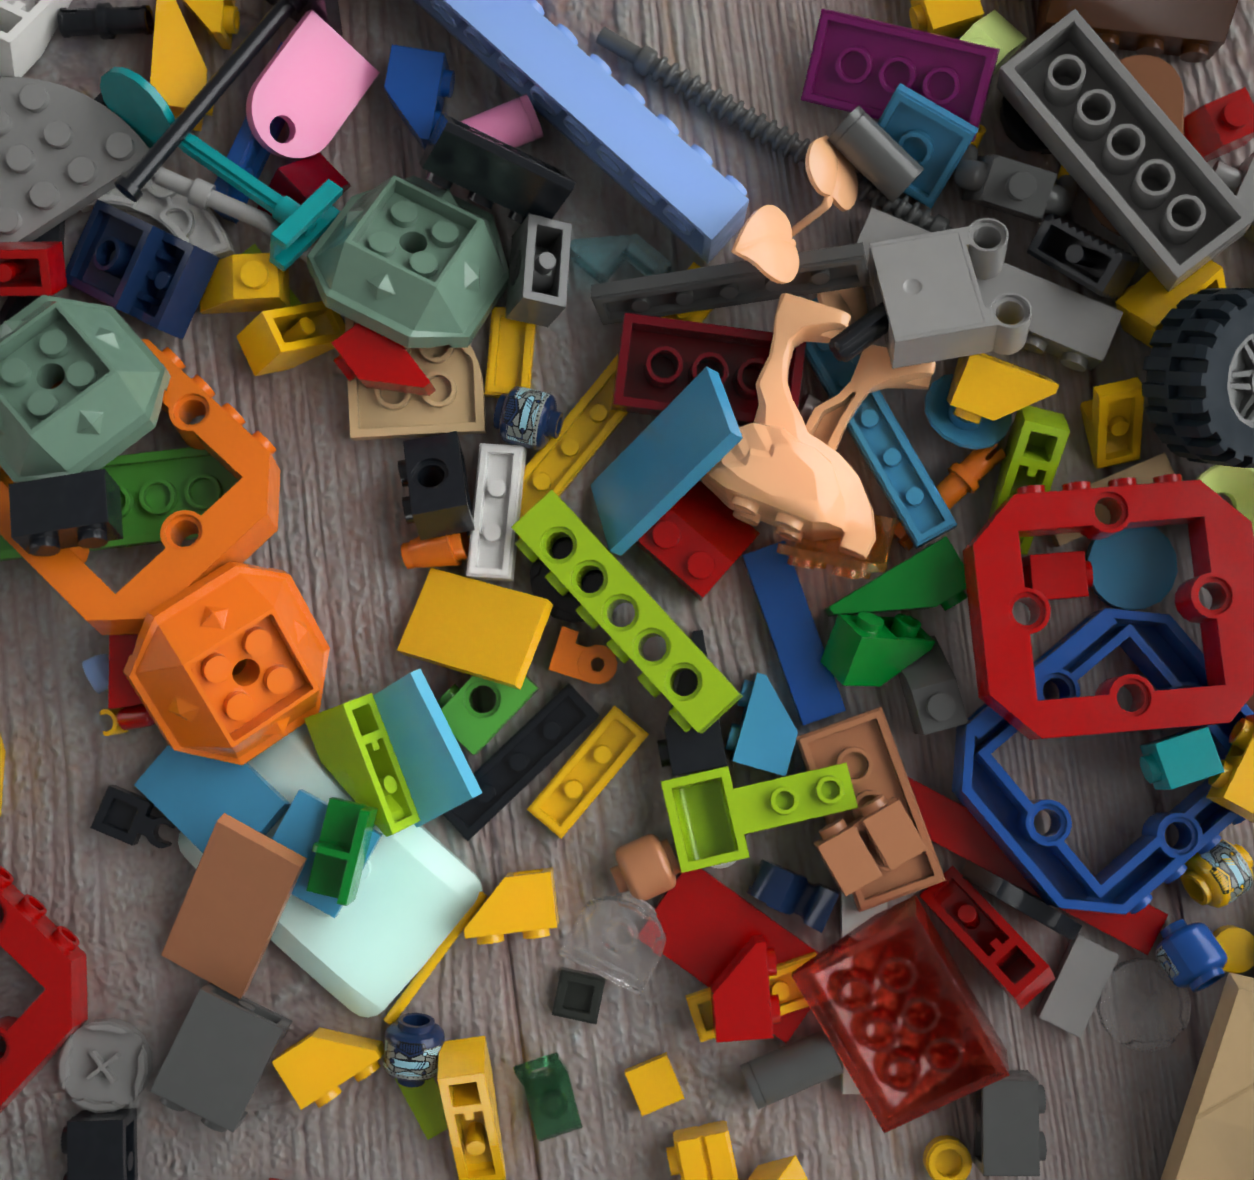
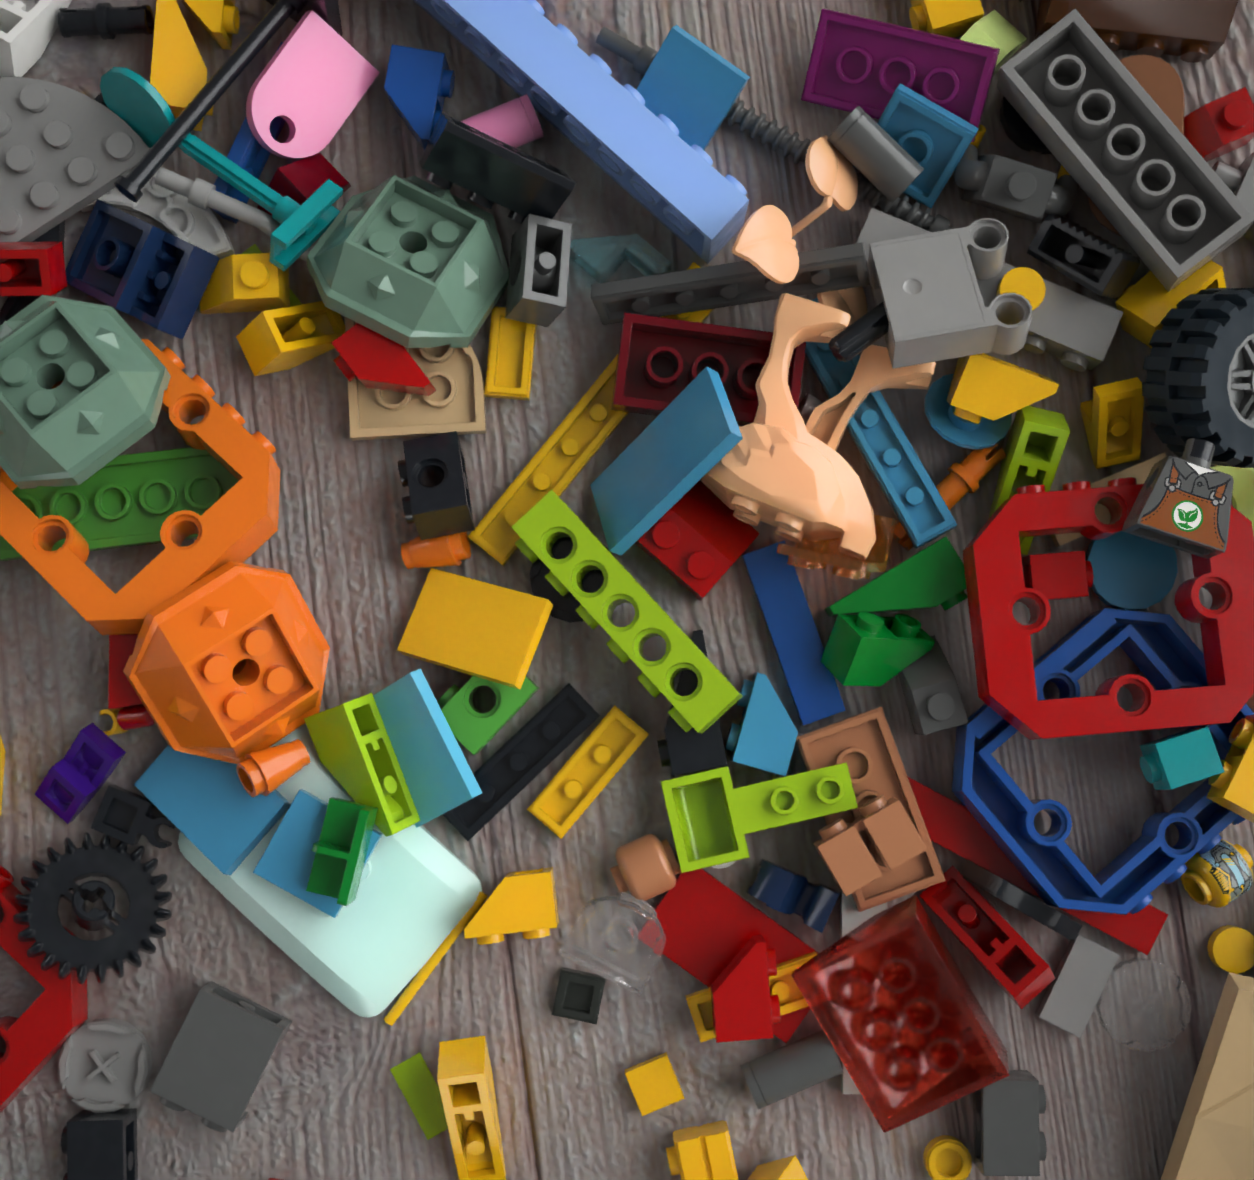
black brick [9,469,123,556] -> none
light blue hinge [82,654,109,694] -> none
nougat tile [161,813,307,999] -> none
yellow slope [272,1027,384,1110] -> none
head [383,1013,445,1087] -> none
white tile [466,443,527,582] -> none
head [493,386,564,450] -> none
clear green bracket [513,1052,583,1142] -> none
orange leg [548,626,618,684] -> none
blue head [1155,919,1228,993] -> none
none -> black gear [13,832,172,984]
none -> dark purple slope [34,722,126,824]
none -> orange cone [236,739,310,797]
none -> dark azure tile [636,25,750,151]
none -> yellow tile [996,267,1046,311]
none -> torso [1122,438,1234,559]

